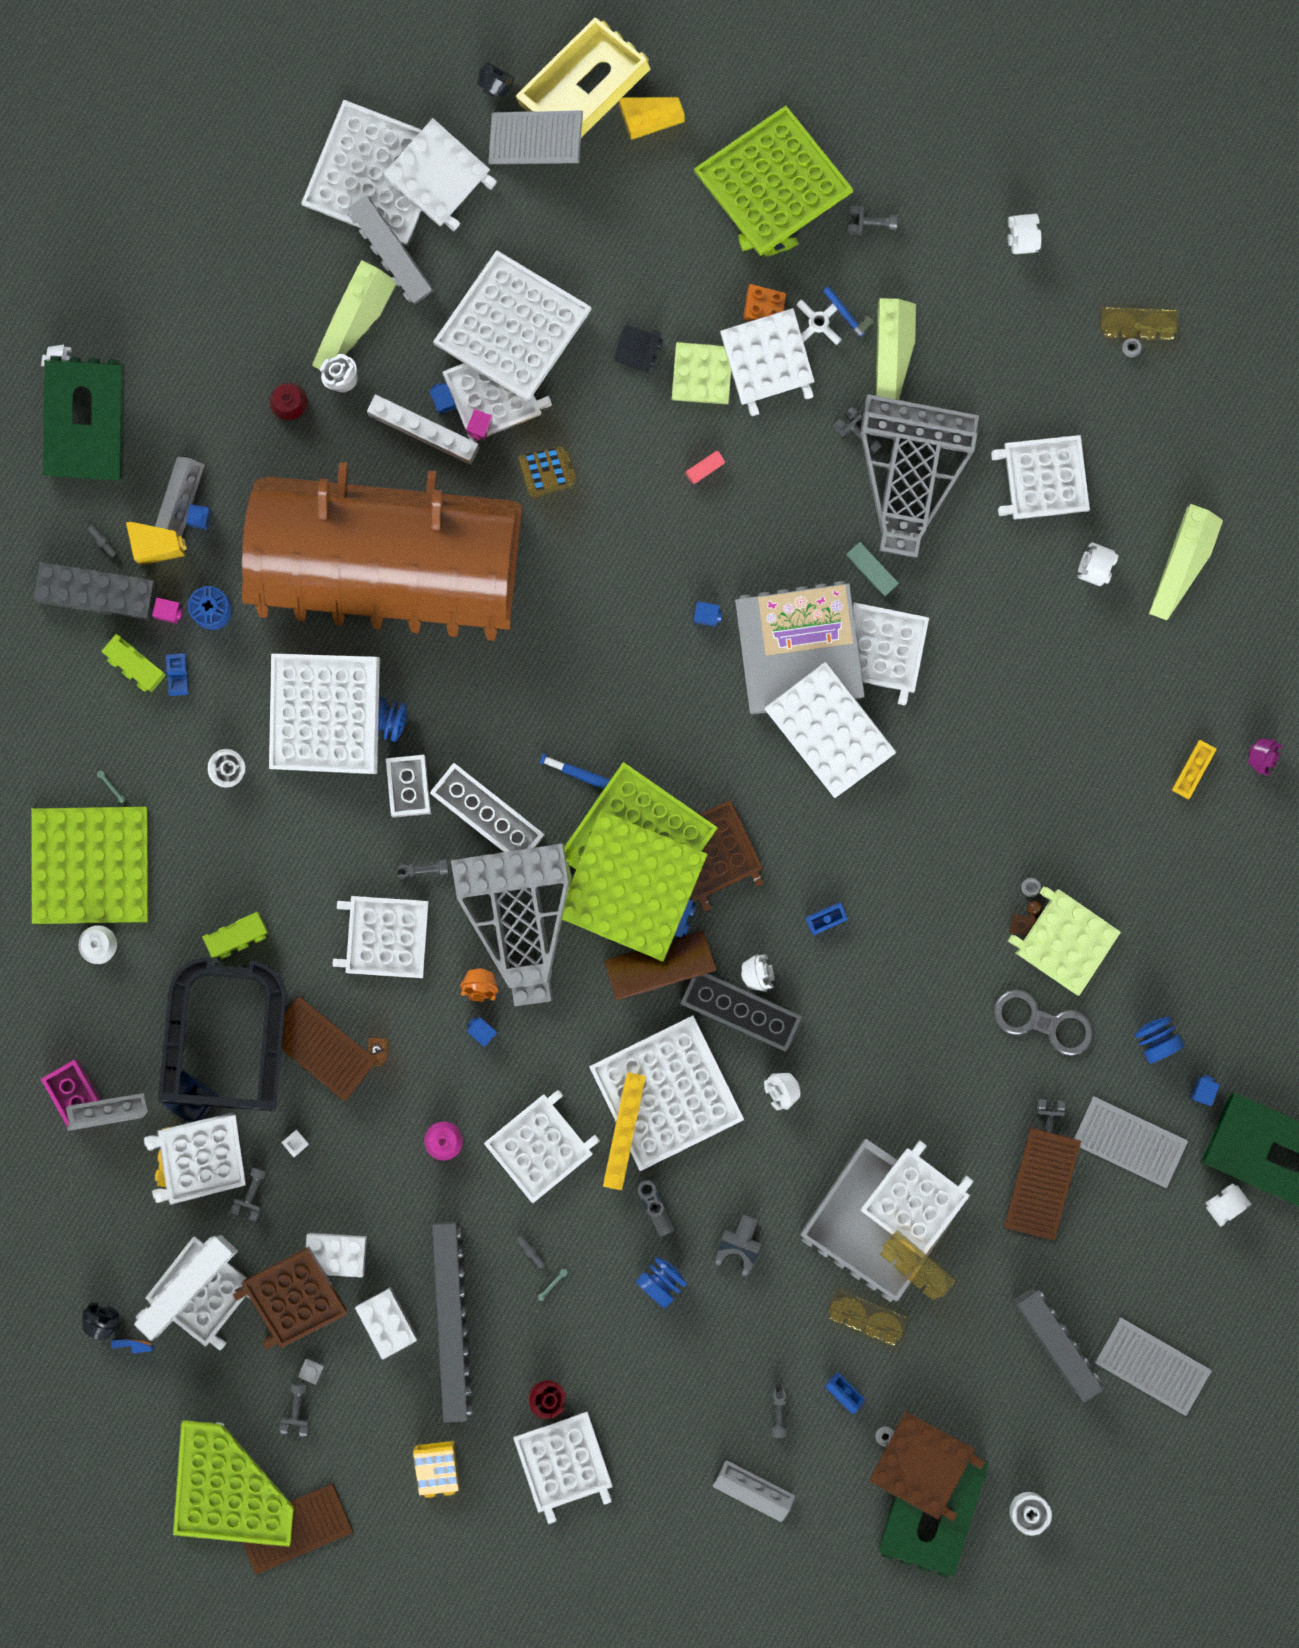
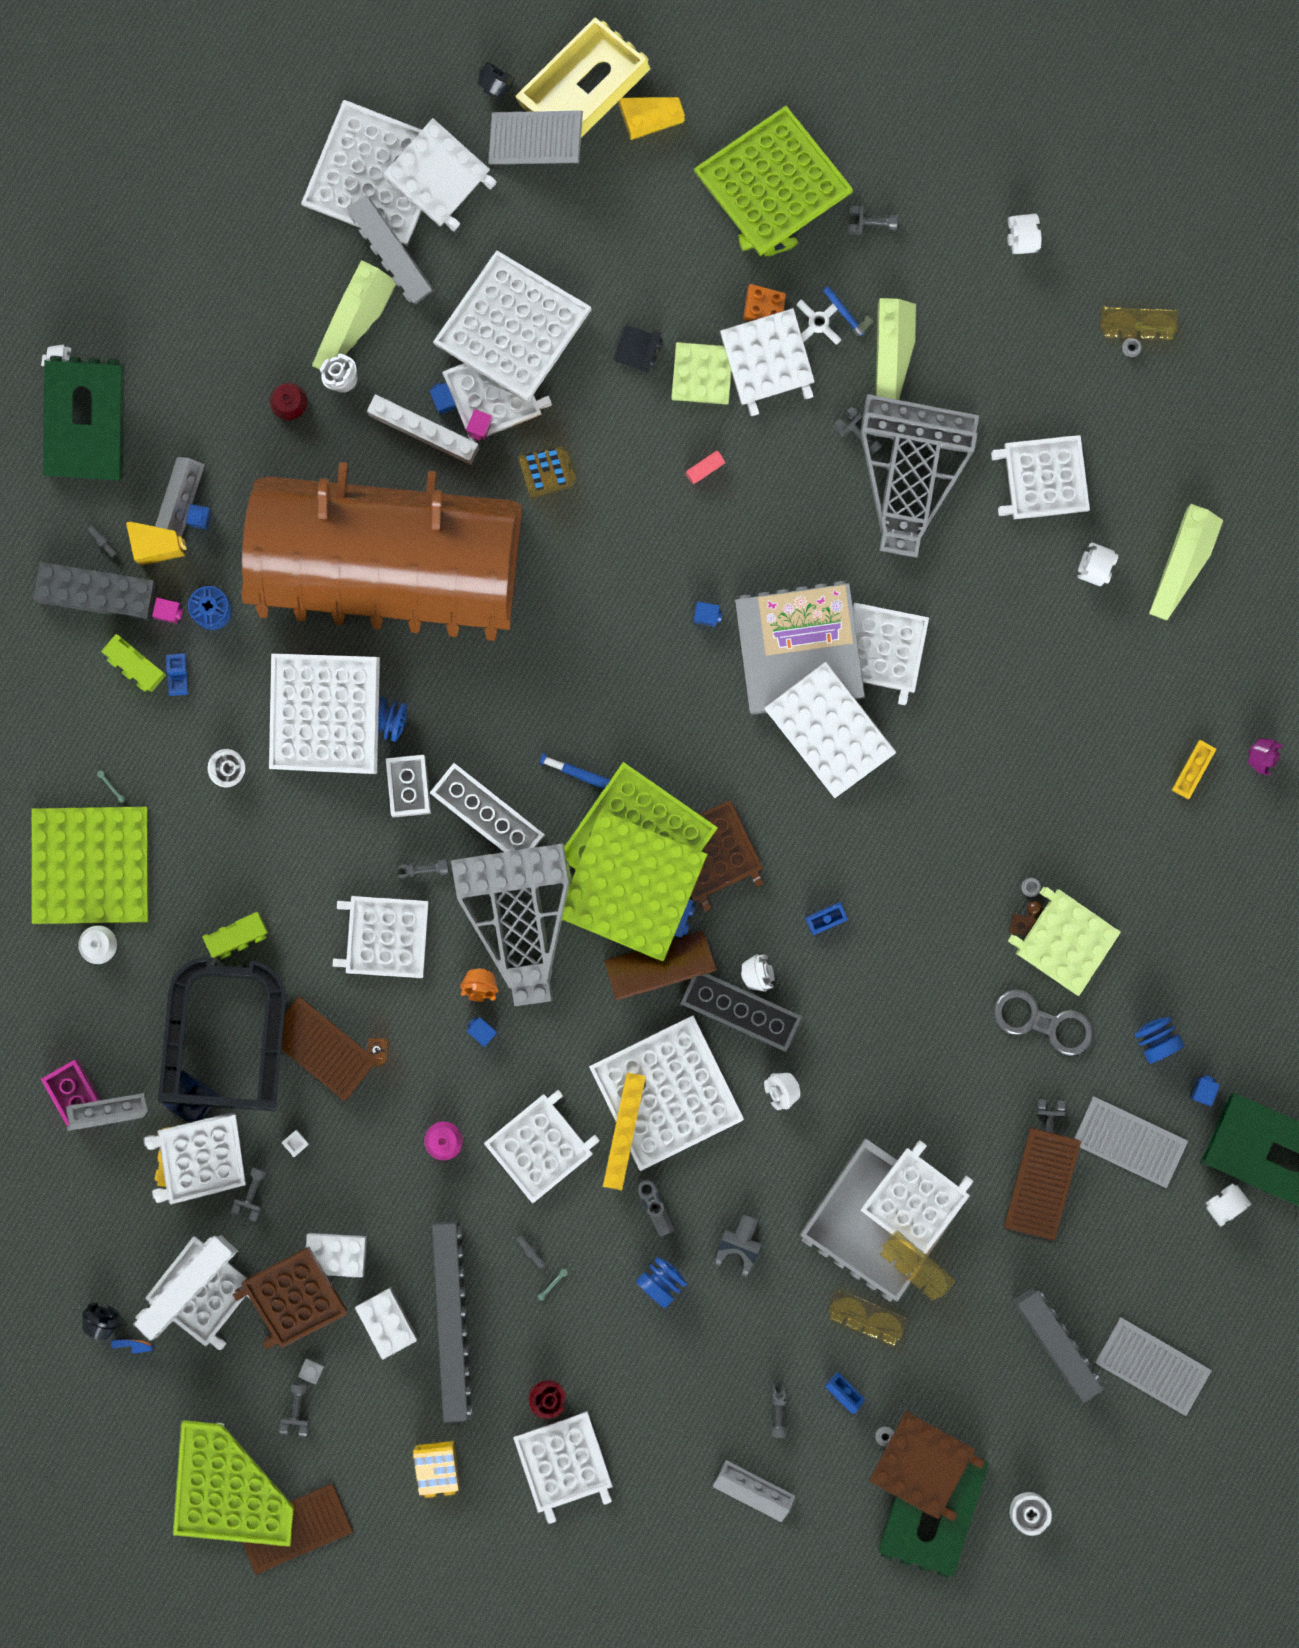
sand green tile [846,542,899,597] -> none

